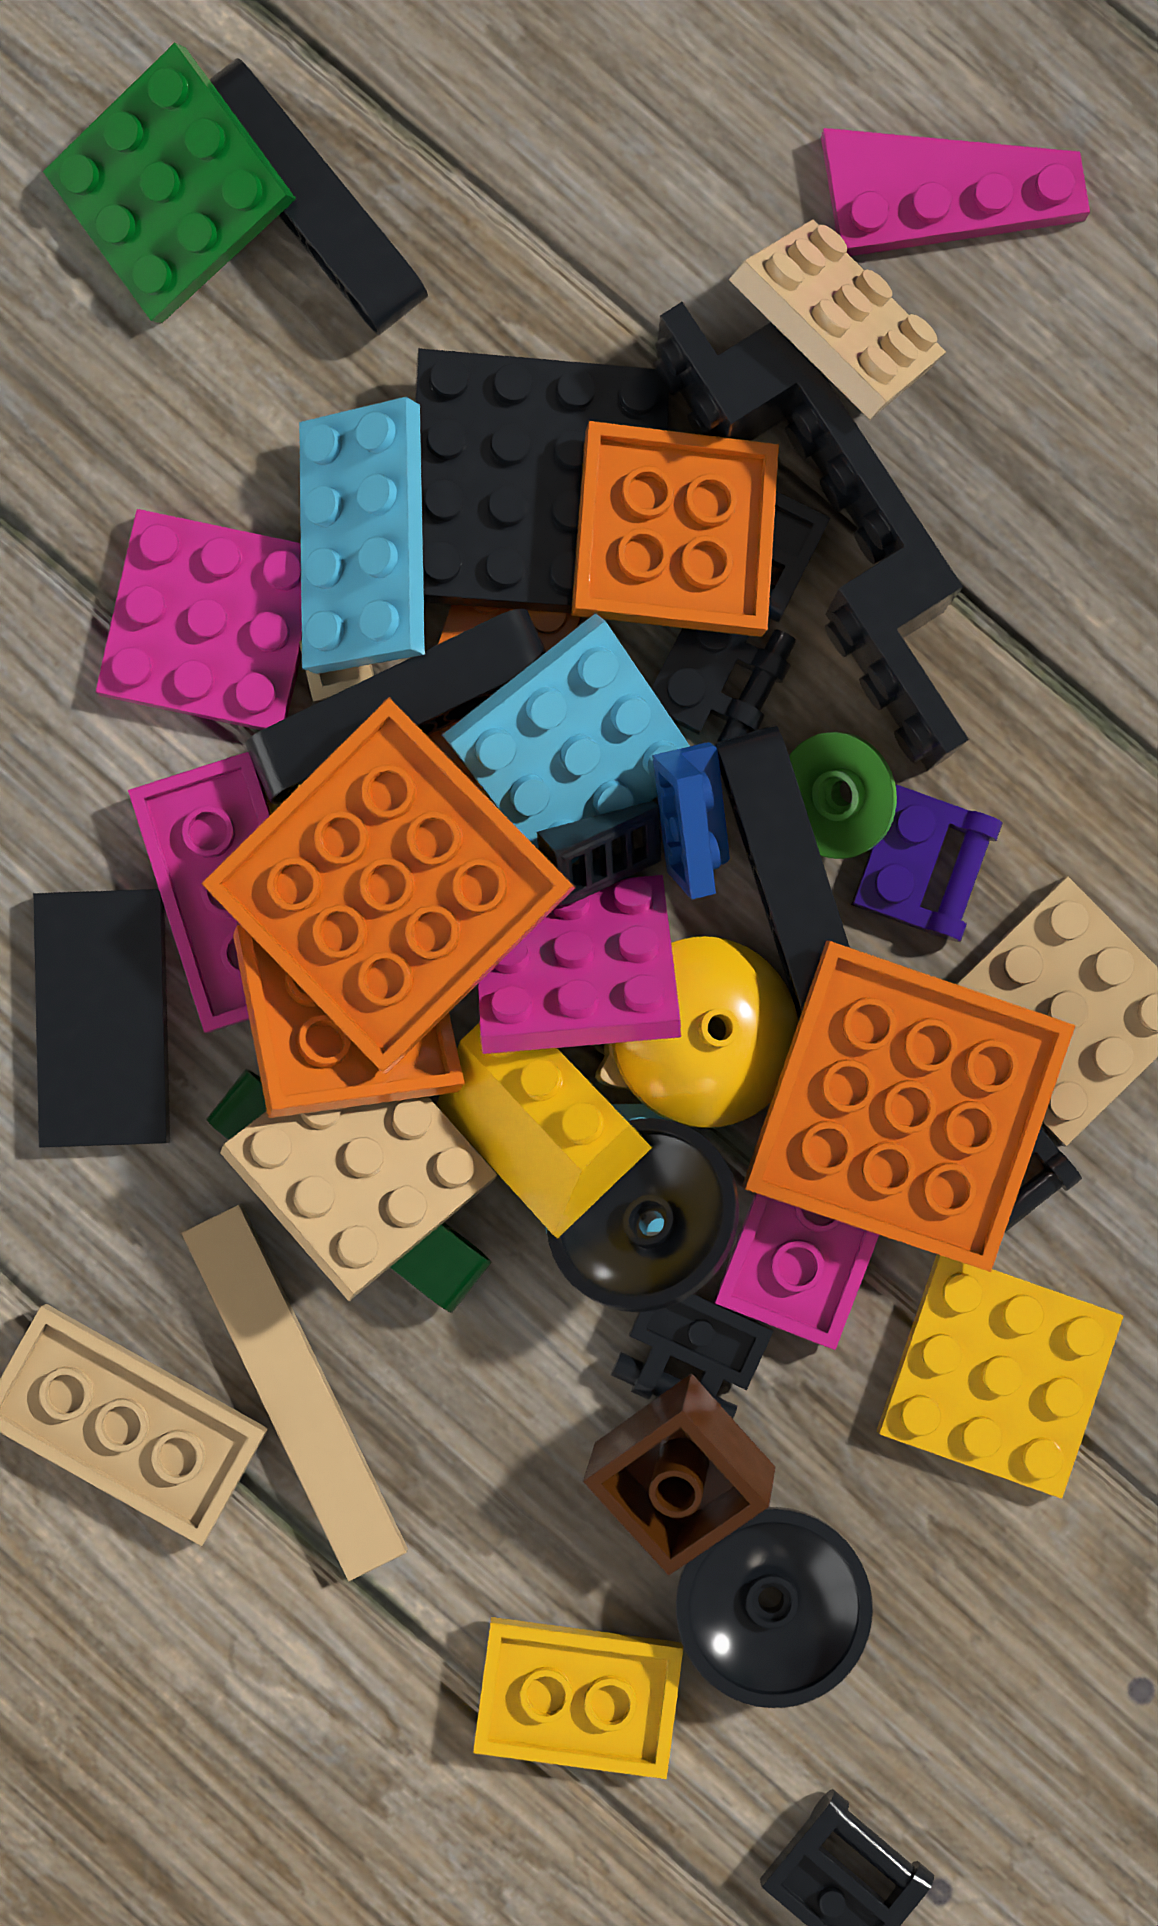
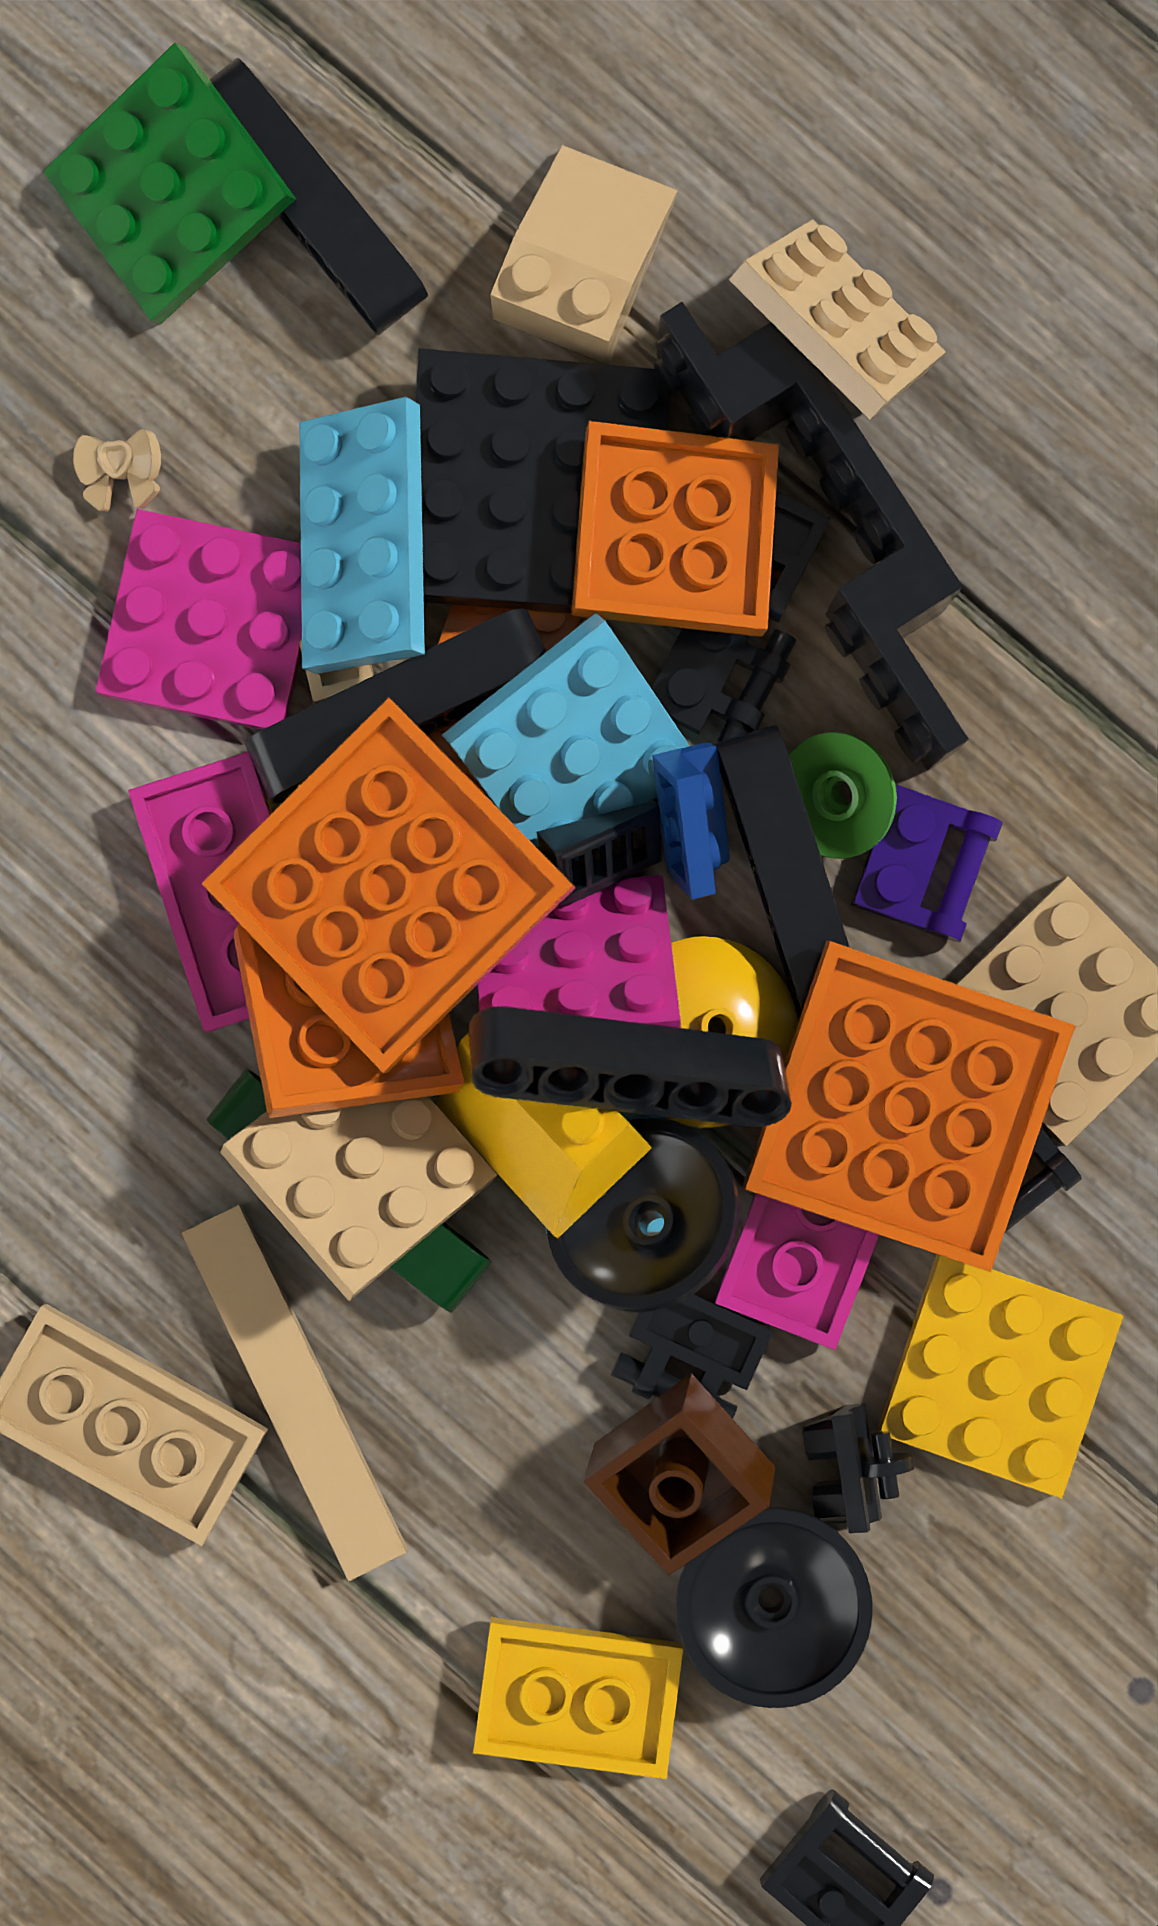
black tile [33,889,170,1148] -> none
dark pink wing [821,128,1090,256] -> none
none -> tan piece [73,429,161,512]
none -> black beam [469,1006,792,1127]
none -> tan slope [490,145,678,365]
none -> black hips [802,1403,914,1534]

